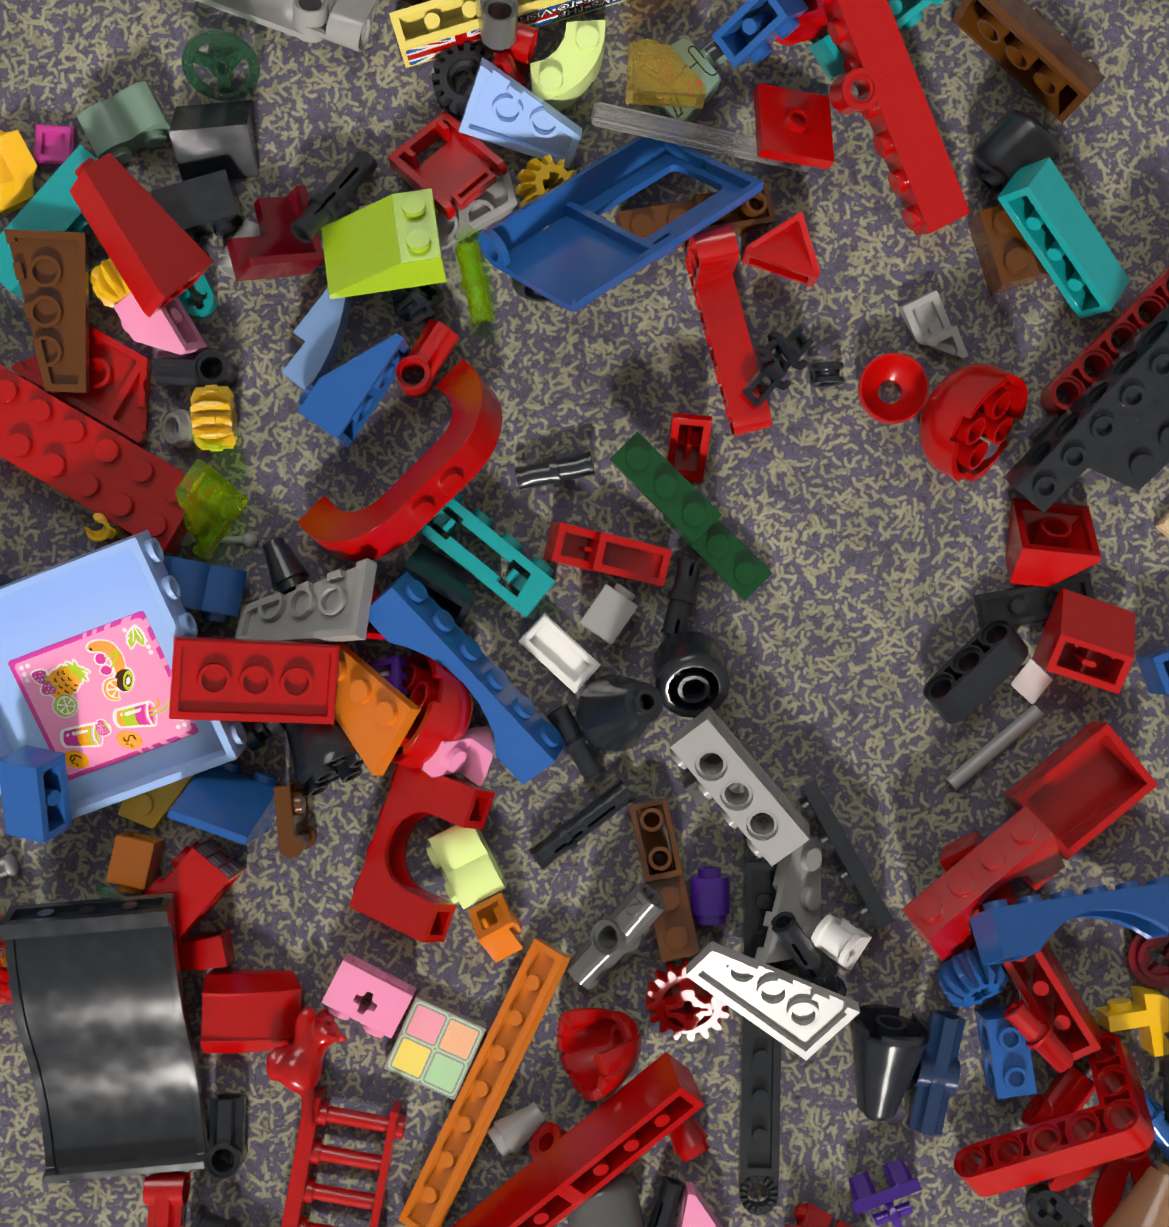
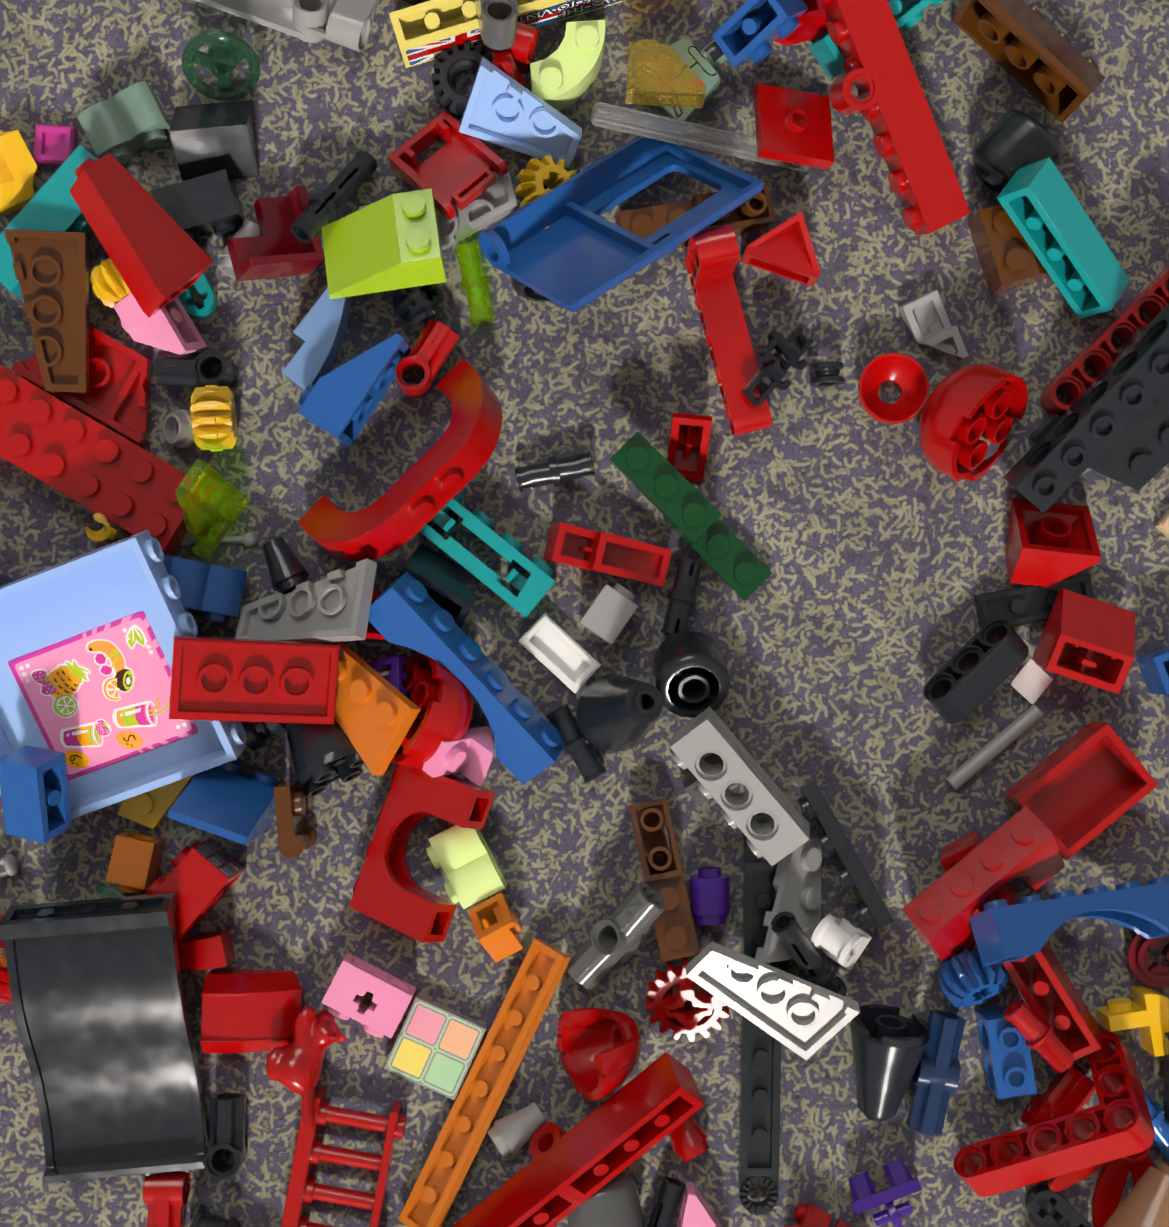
black pin [529,779,636,870] -> none

